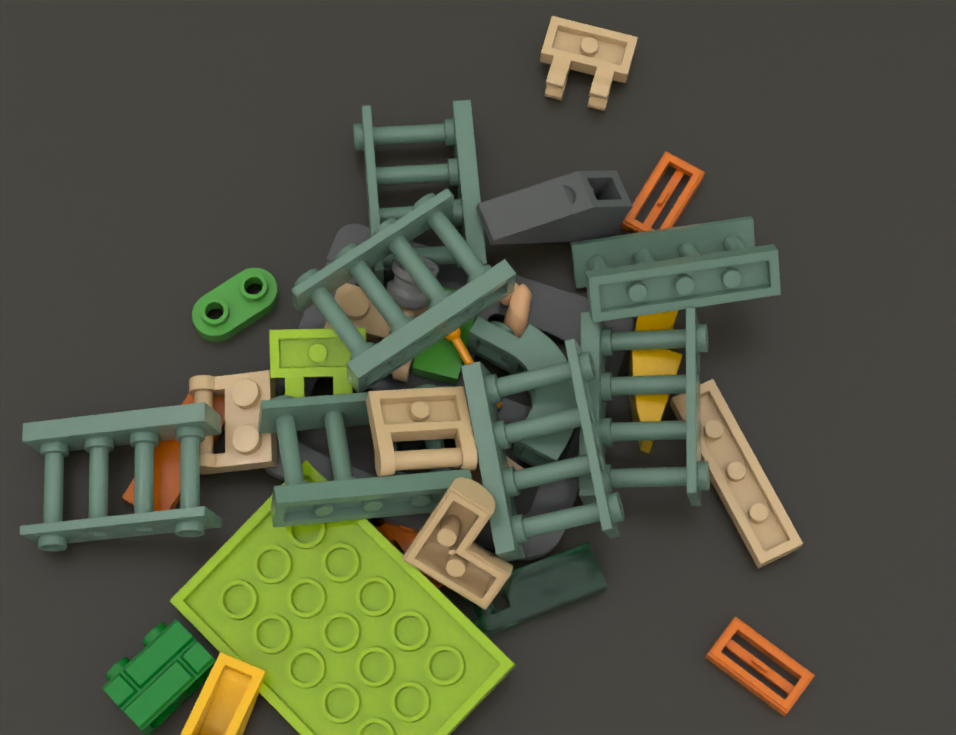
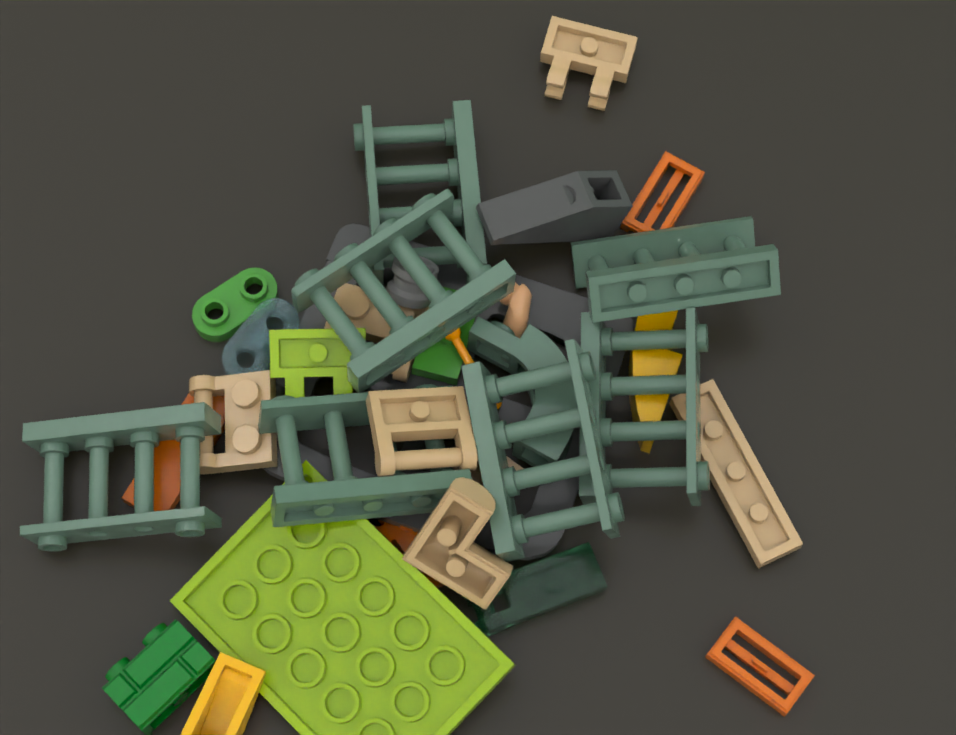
none -> clear light blue plate [222,298,299,375]

